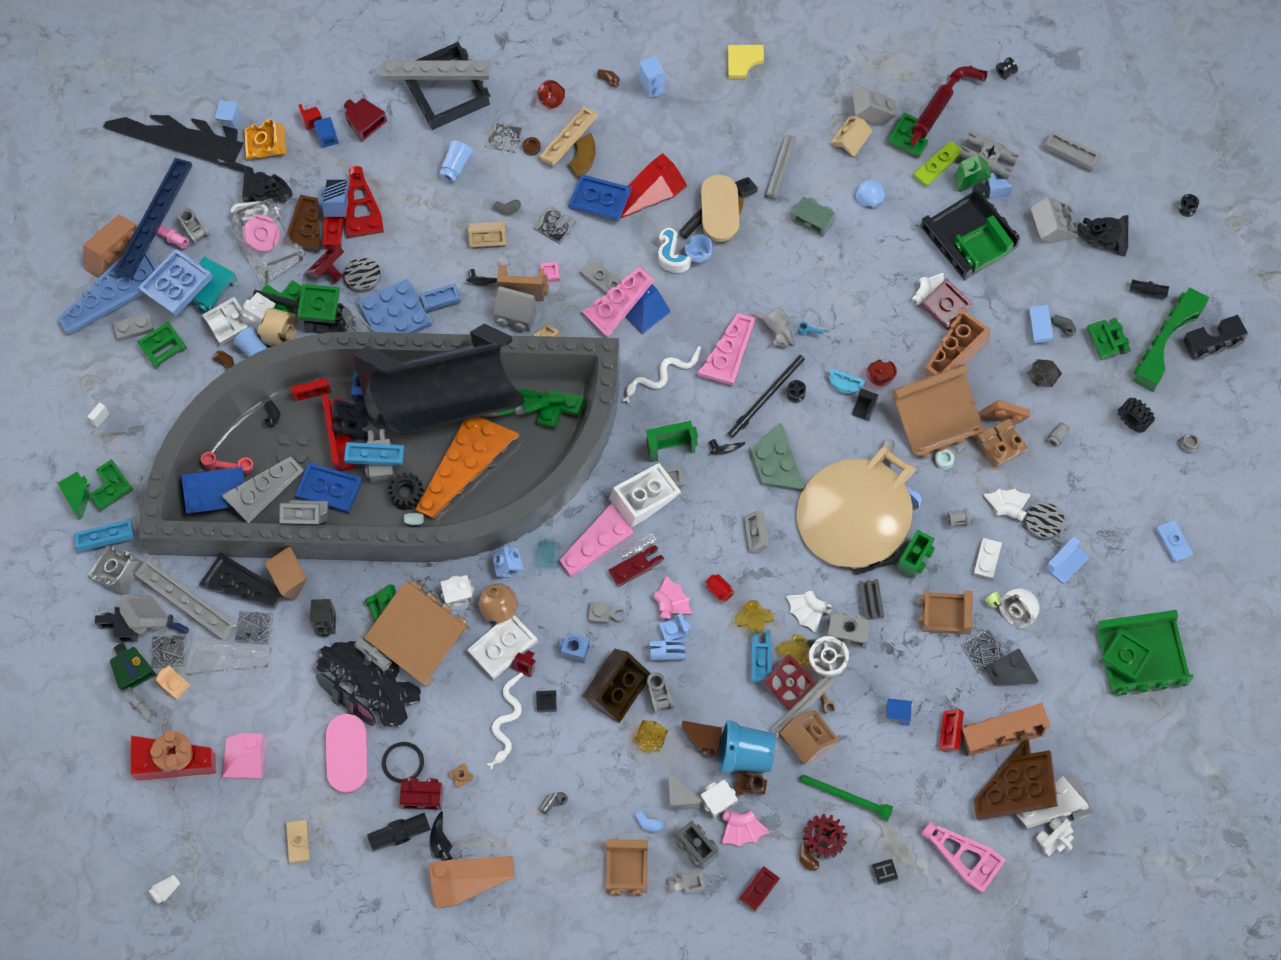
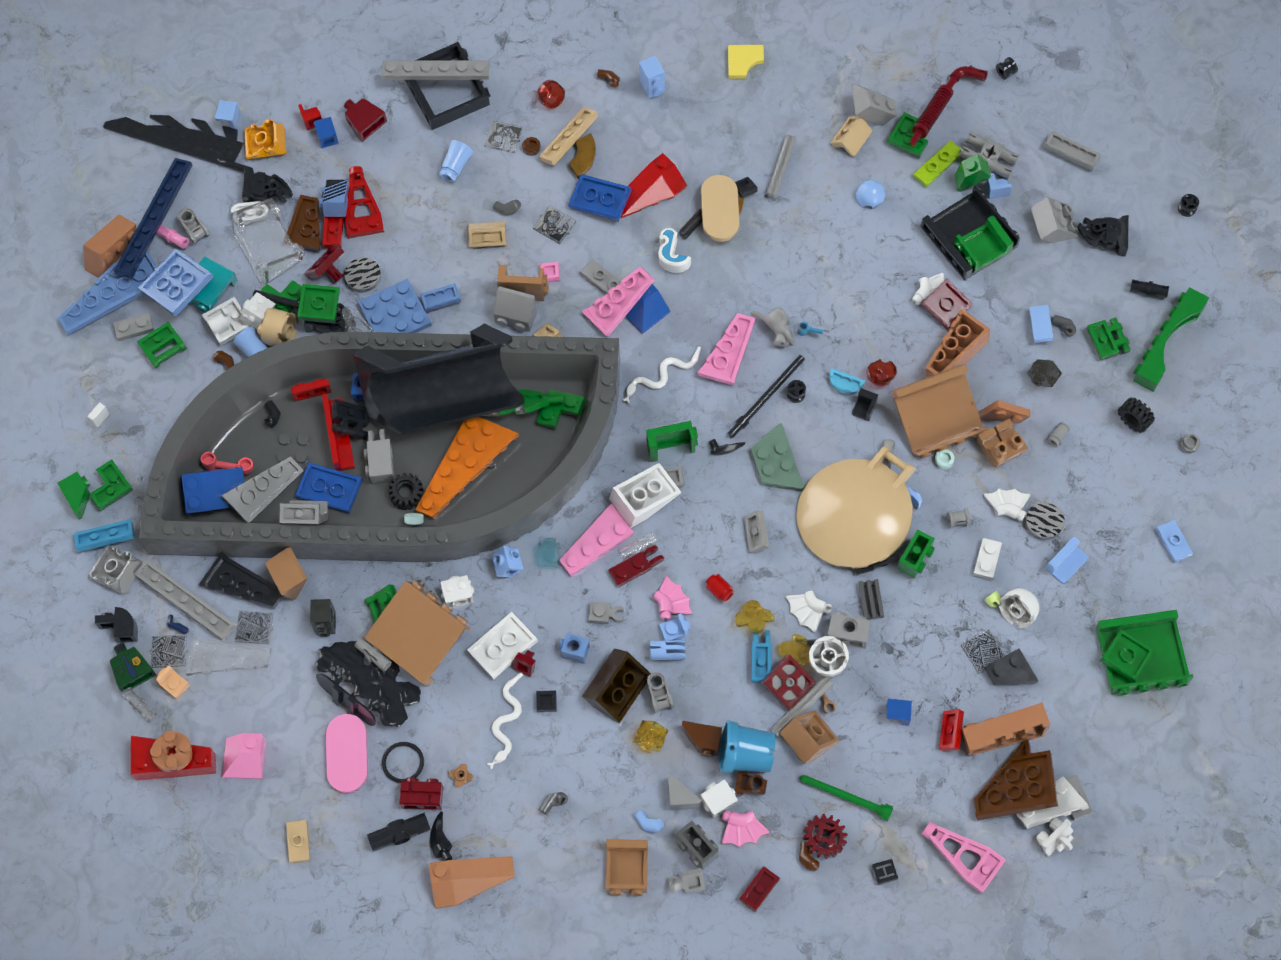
light grey slope [119,595,167,634] -> none
white cone [148,875,180,904] -> none
bright pink tile [243,215,280,252] -> none
dark azure plate [344,442,405,466] -> none
black bar [466,269,497,285] -> none
medium nougat cylinder [478,584,519,623] -> none
light blue hair [685,235,713,263] -> none
sand green brick [792,196,835,237] -> none
medium nougat panel [919,589,973,634] -> none
black arch [1183,315,1248,360] -> none

